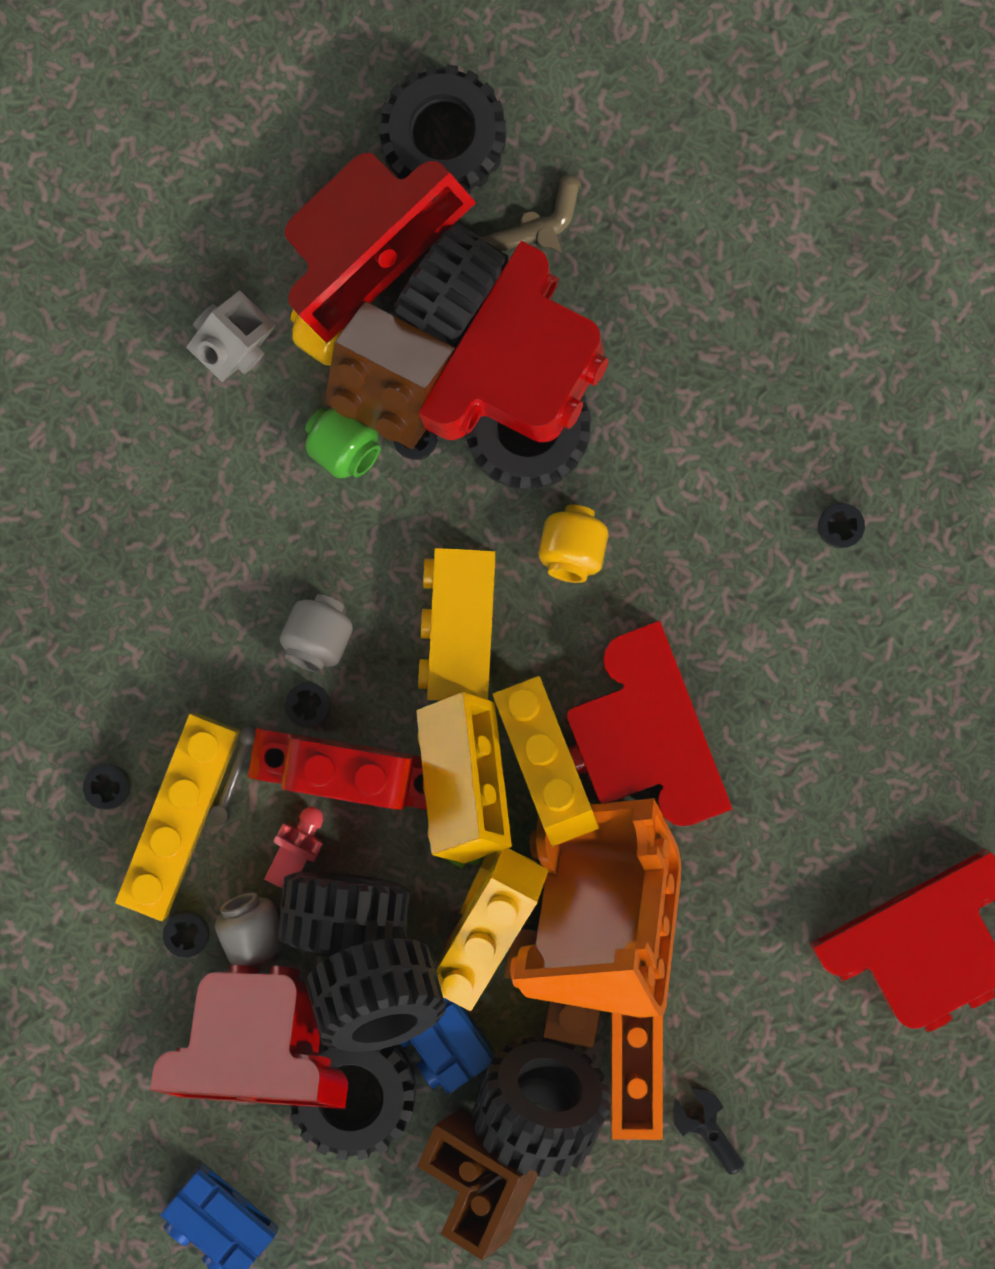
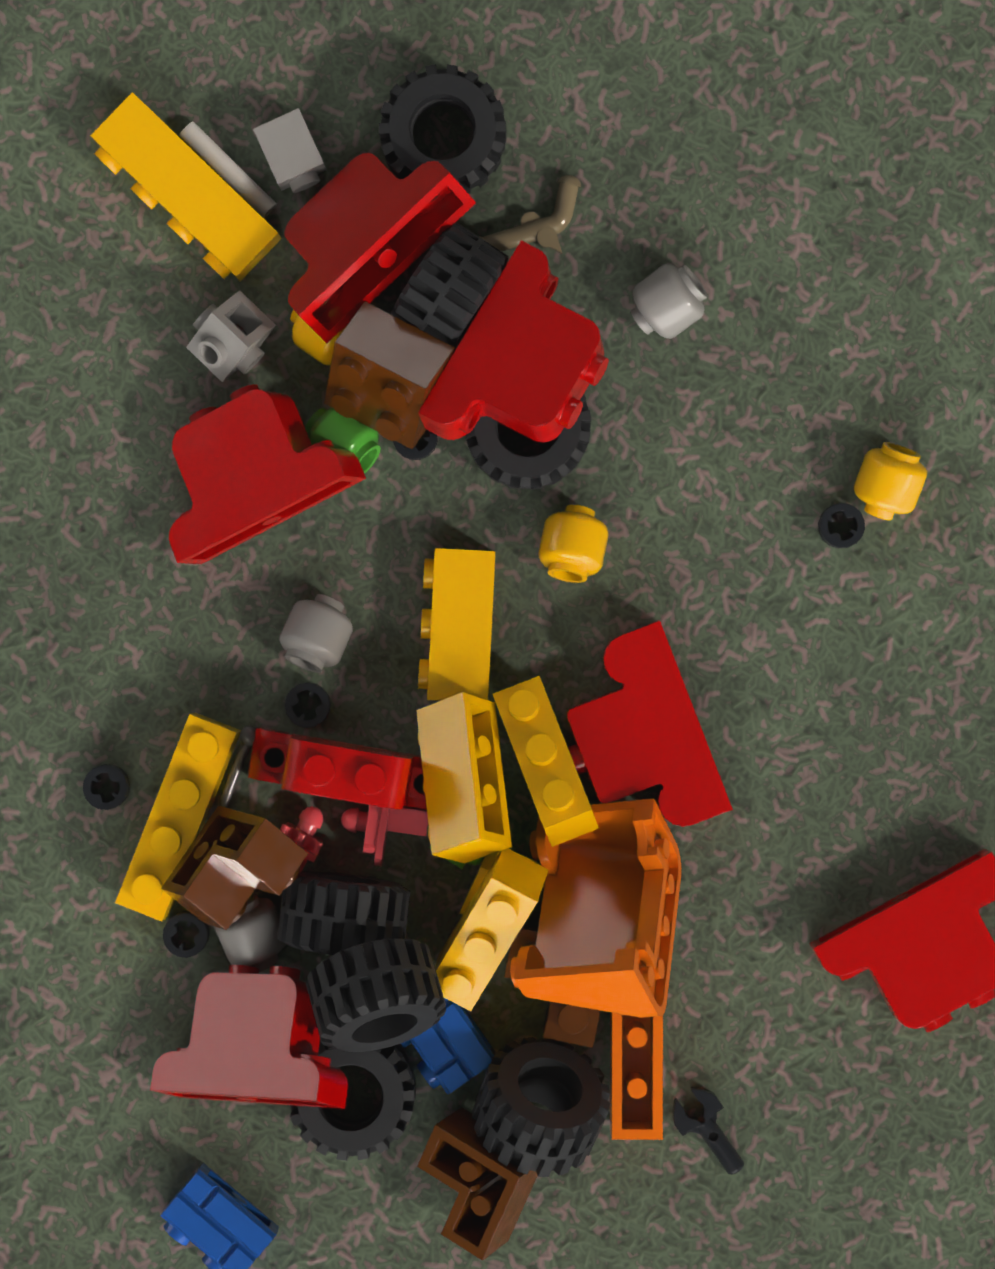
none -> yellow brick [90,92,282,282]
none -> reddish brown brick [161,806,308,931]
none -> red brick [169,384,366,564]
none -> white piece [179,121,277,218]
none -> light grey brick [253,108,327,193]
none -> coral piece [340,805,429,867]
none -> light grey head [630,263,708,339]
none -> yellow head [853,442,927,520]

